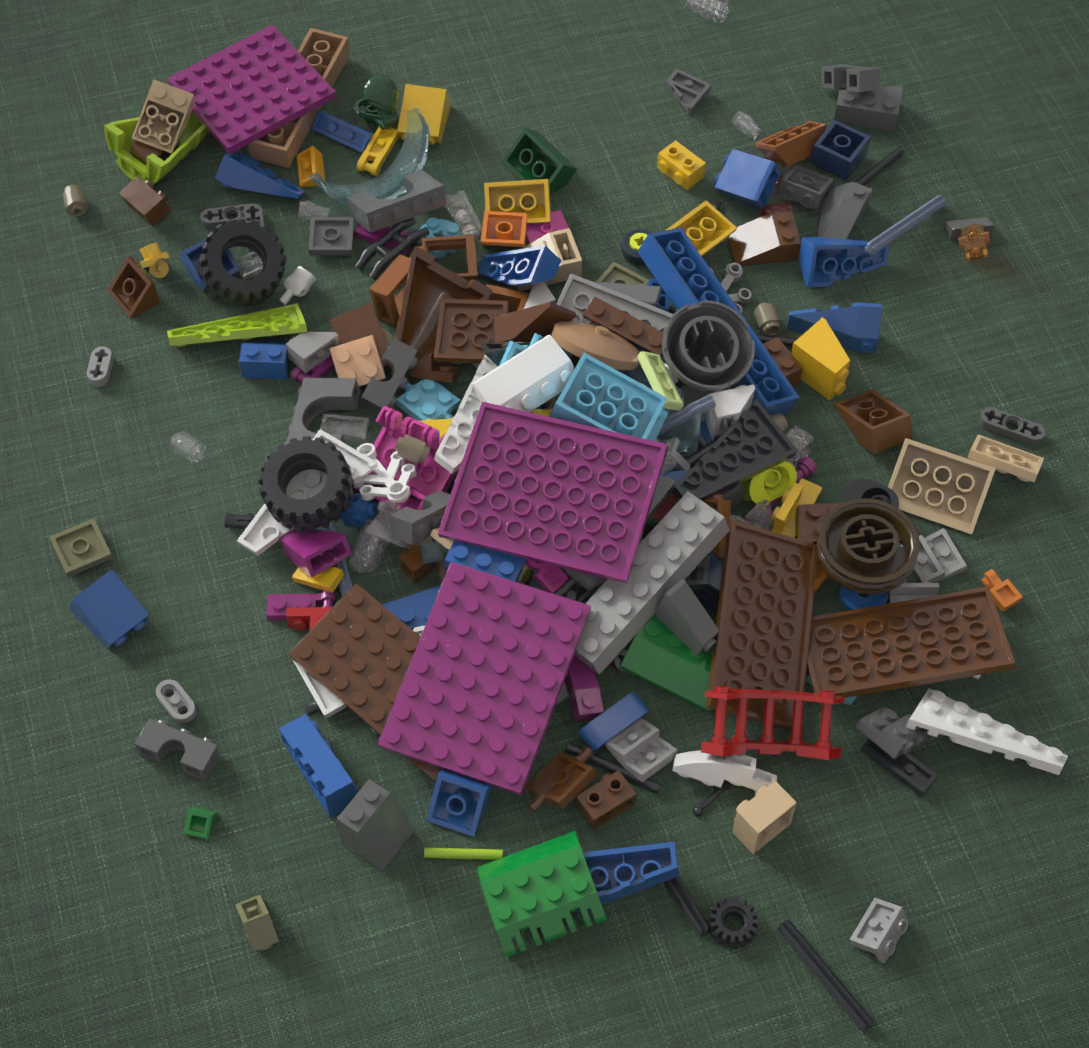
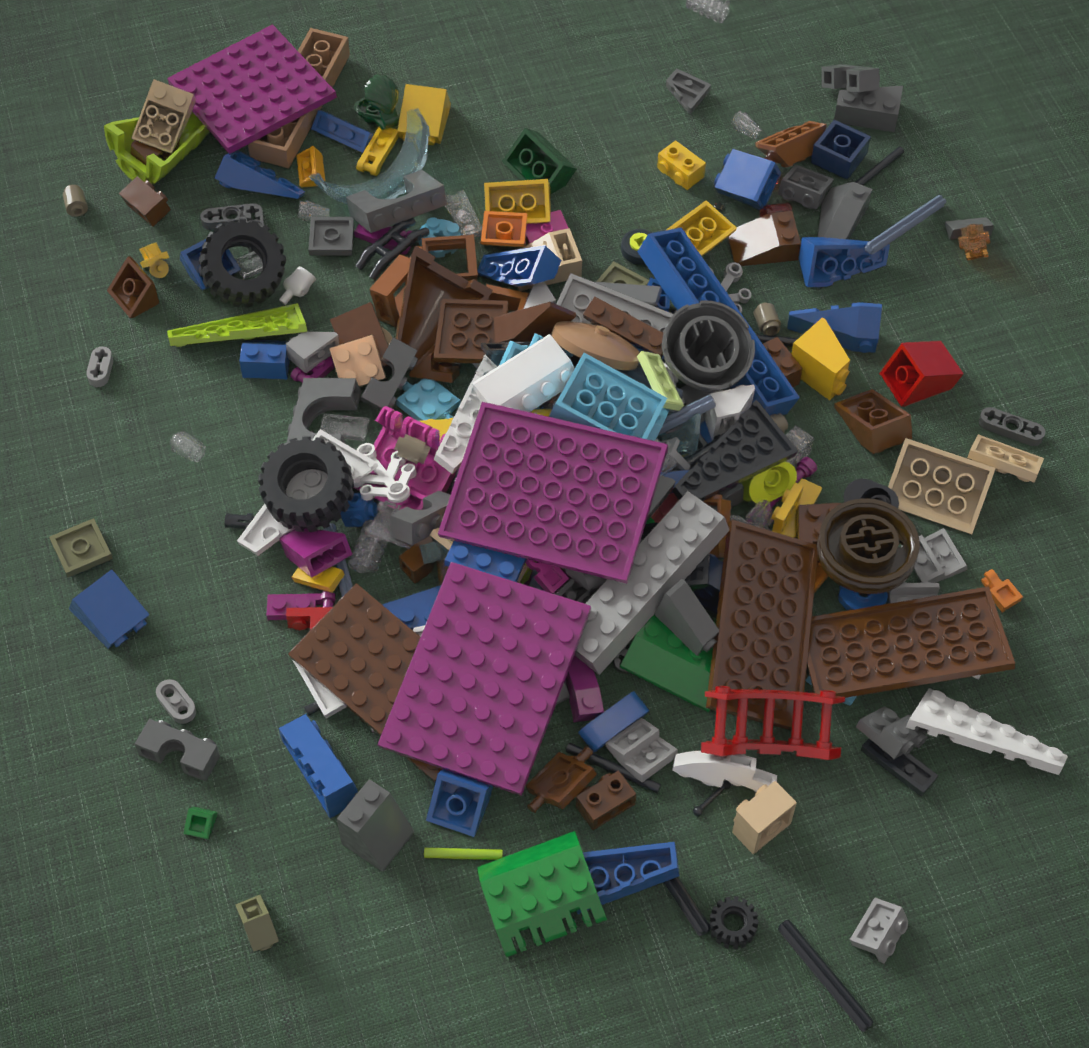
none -> red slope [879,341,964,407]

